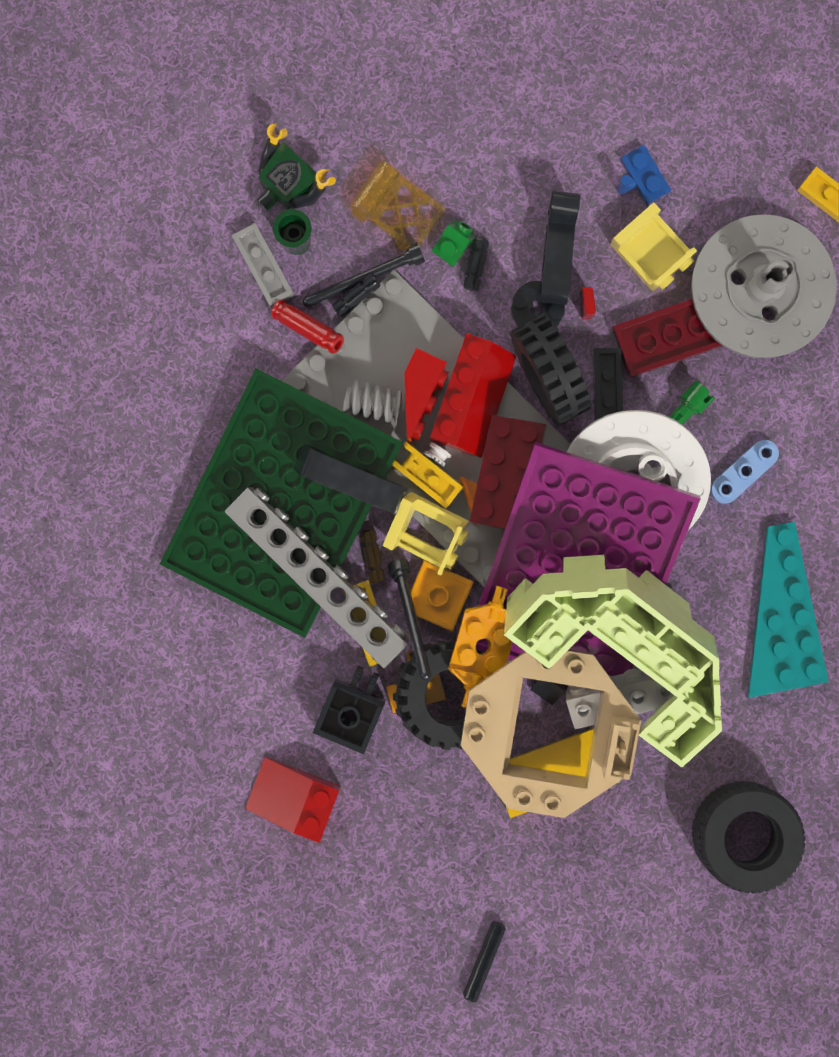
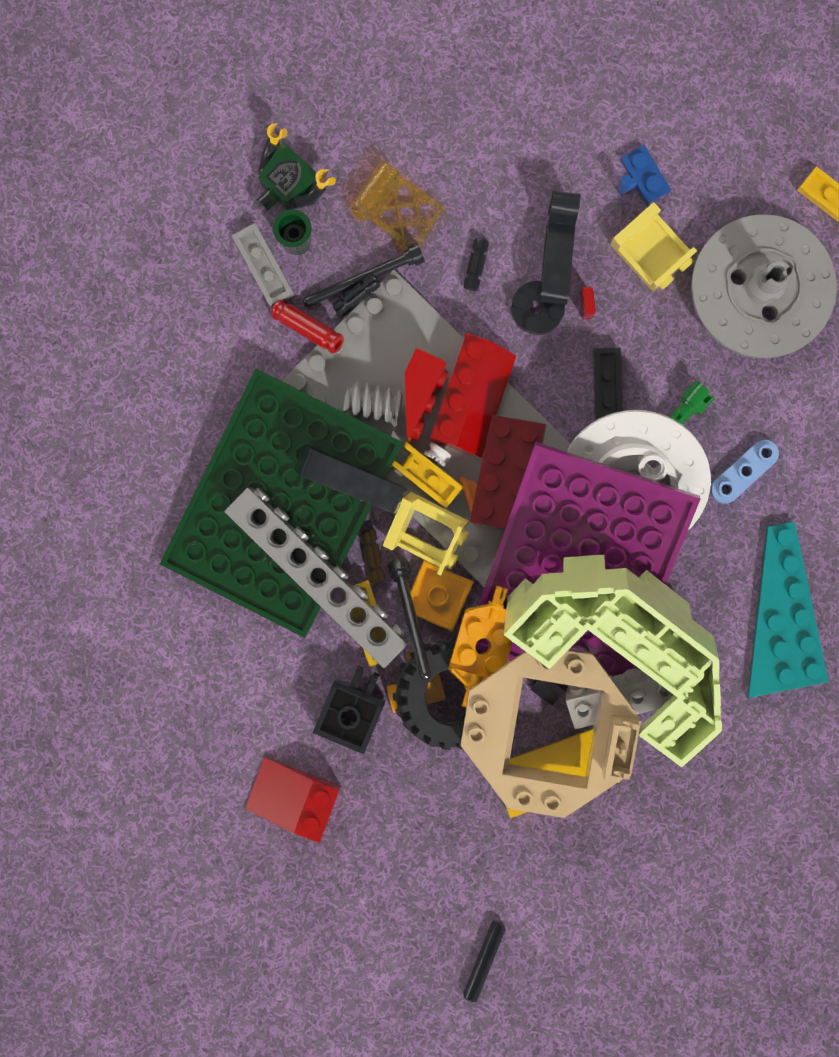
green bracket [432,221,477,267] -> none
black tyre [510,314,592,426] -> none
dark red plate [612,299,723,378] -> none
black tyre [692,781,806,894] -> none

